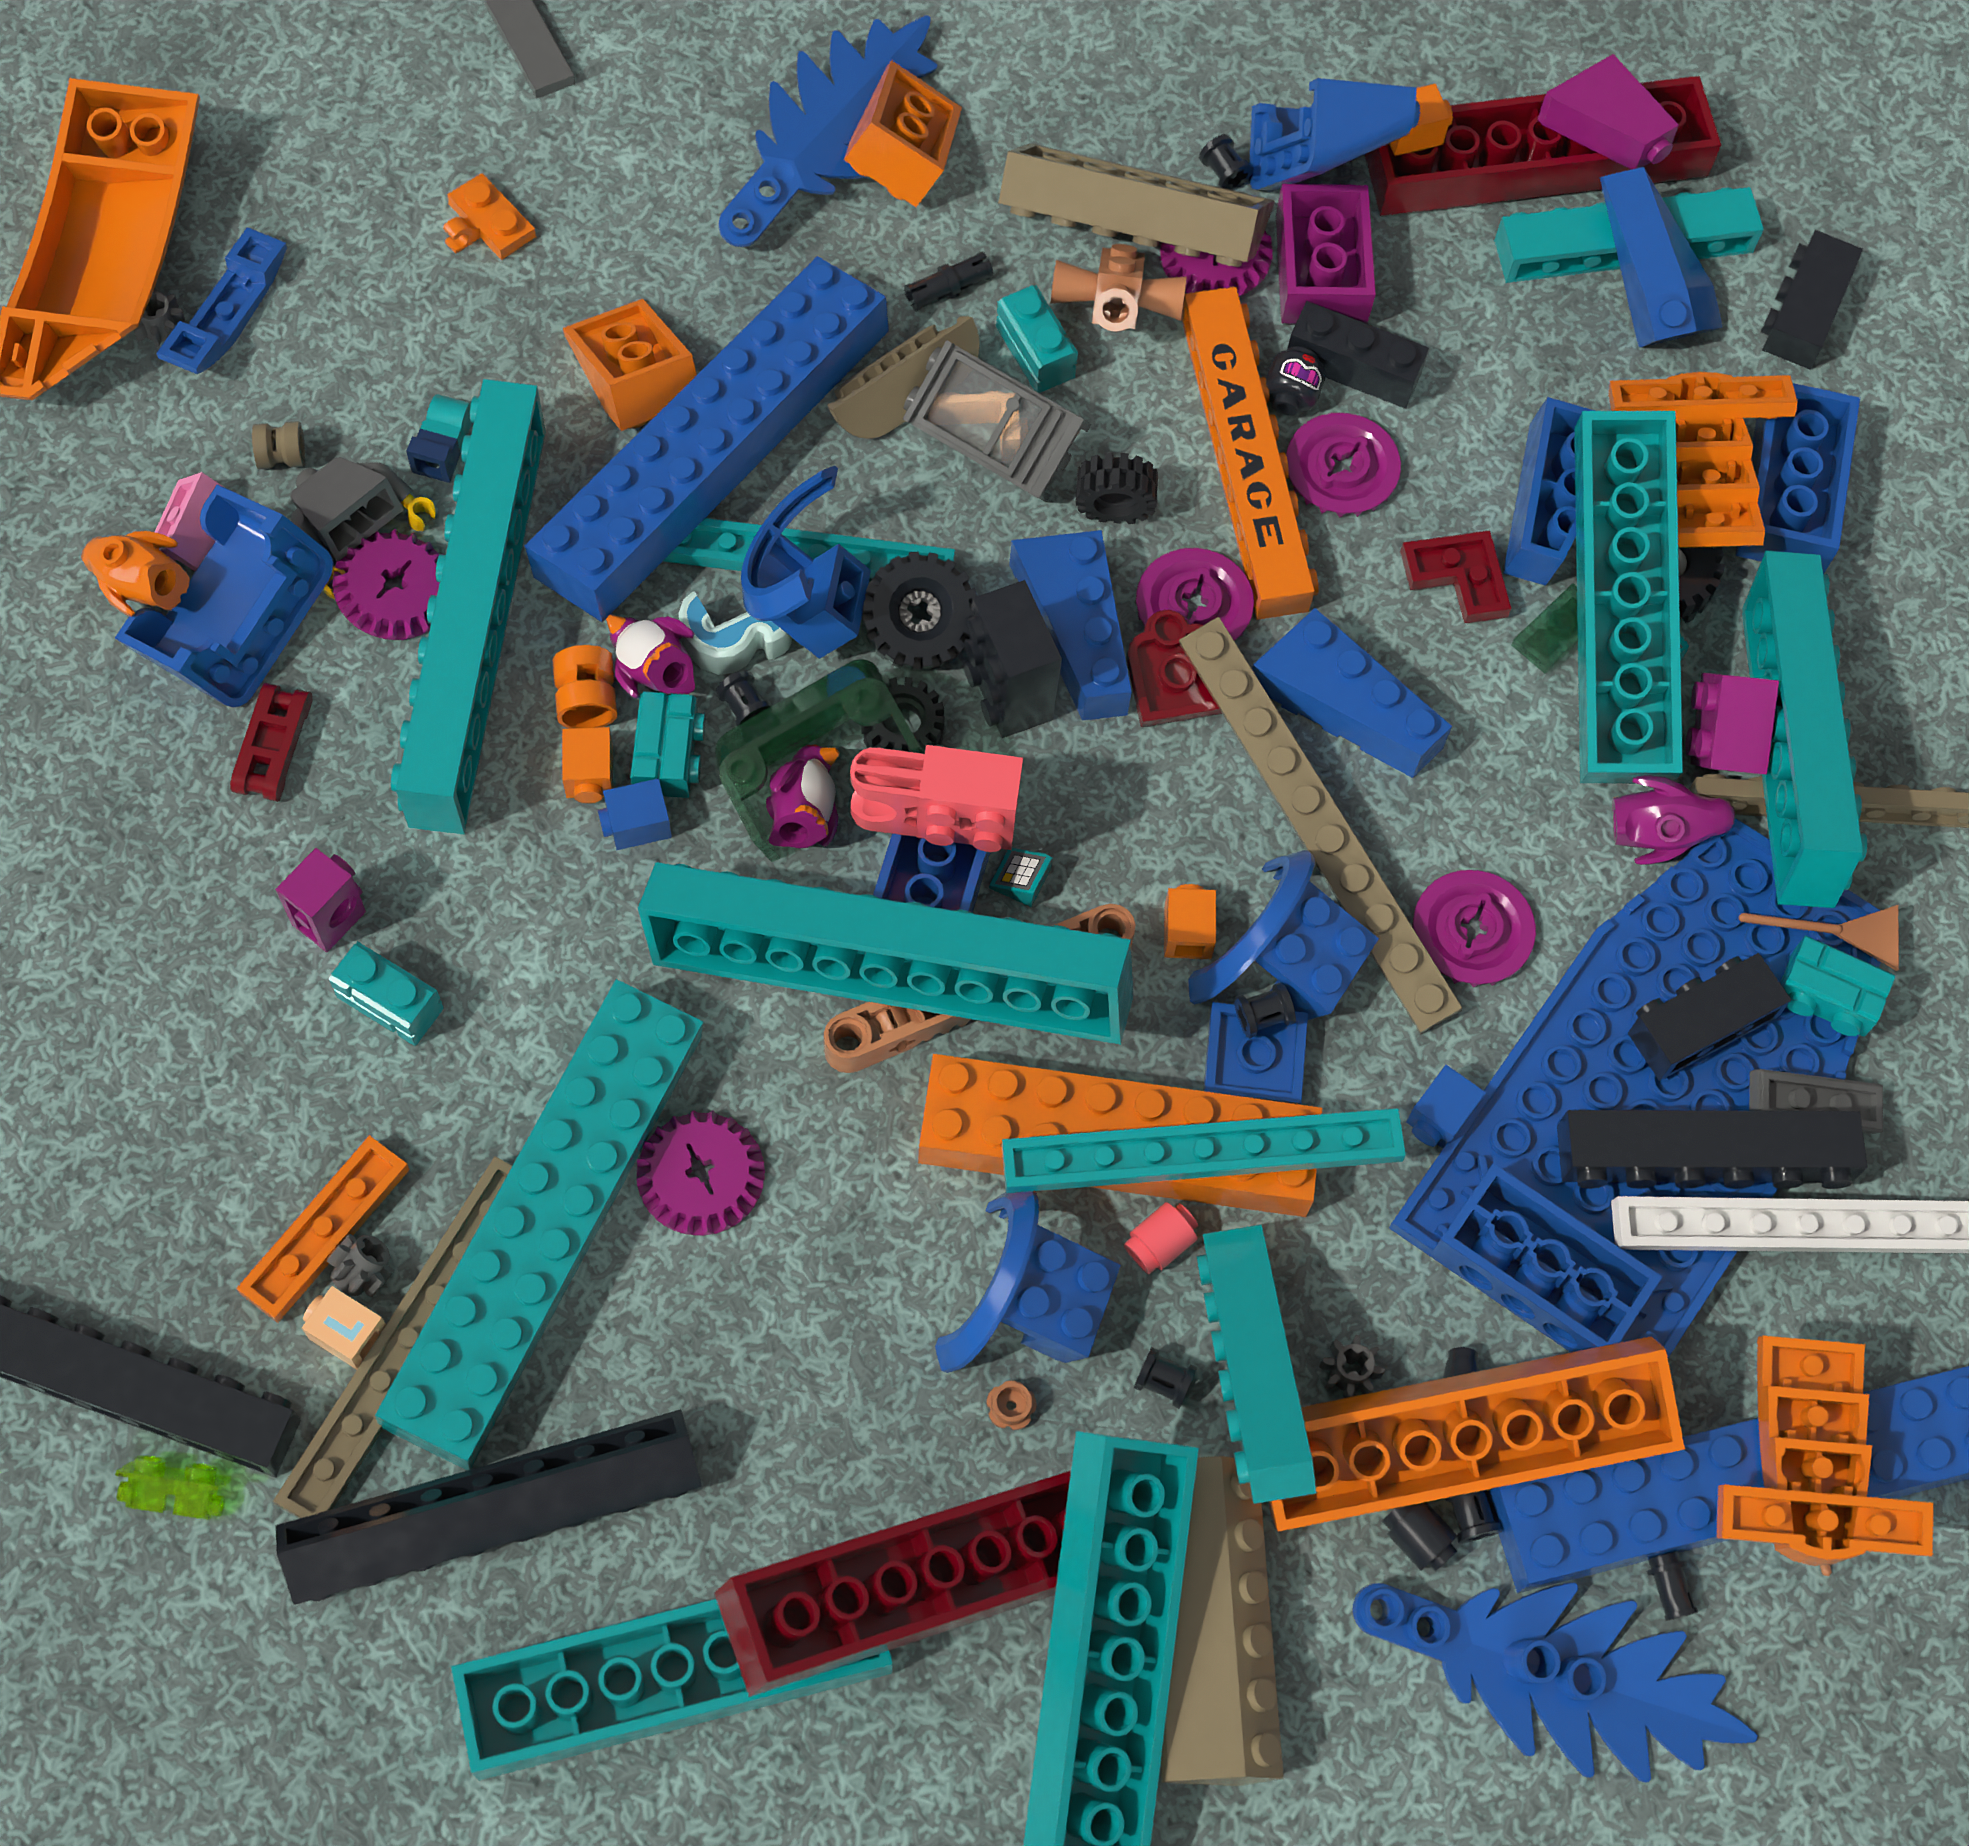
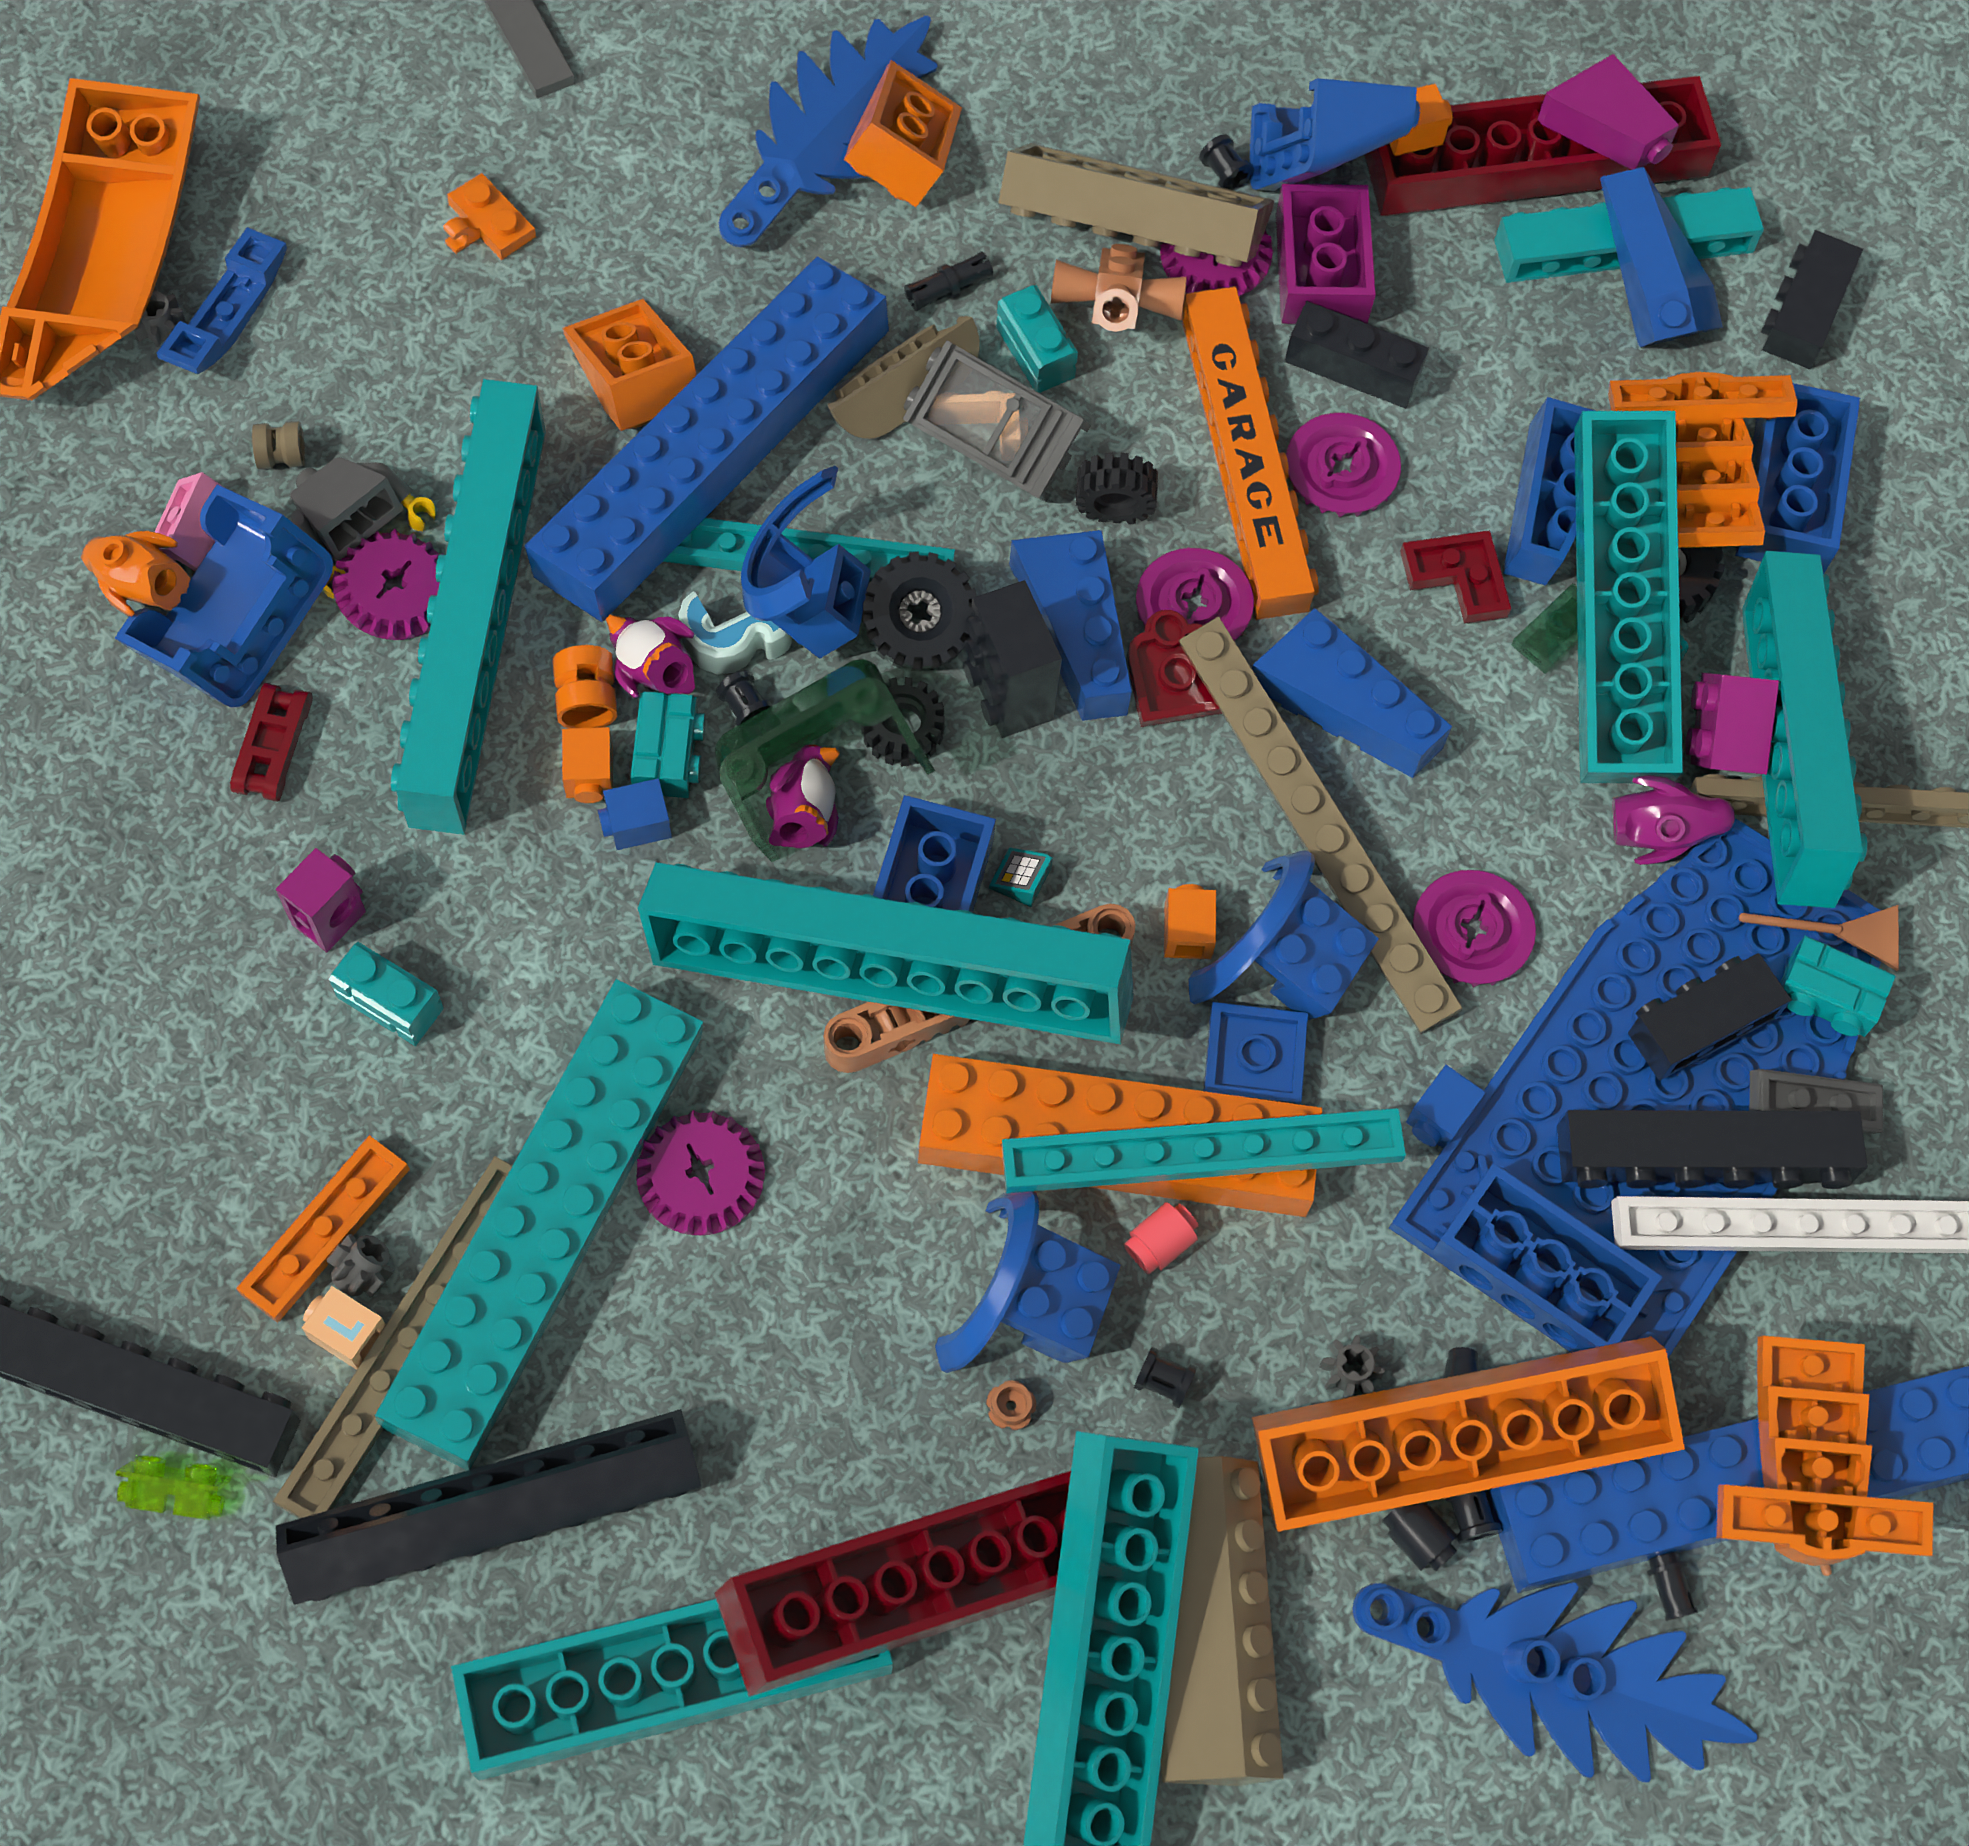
leg [406,394,472,483] -> none
coral brick [850,745,1023,852] -> none
teal brick [1196,1224,1317,1504] -> none
black bush [1234,982,1296,1039] -> none
black head [1266,346,1326,416] -> none

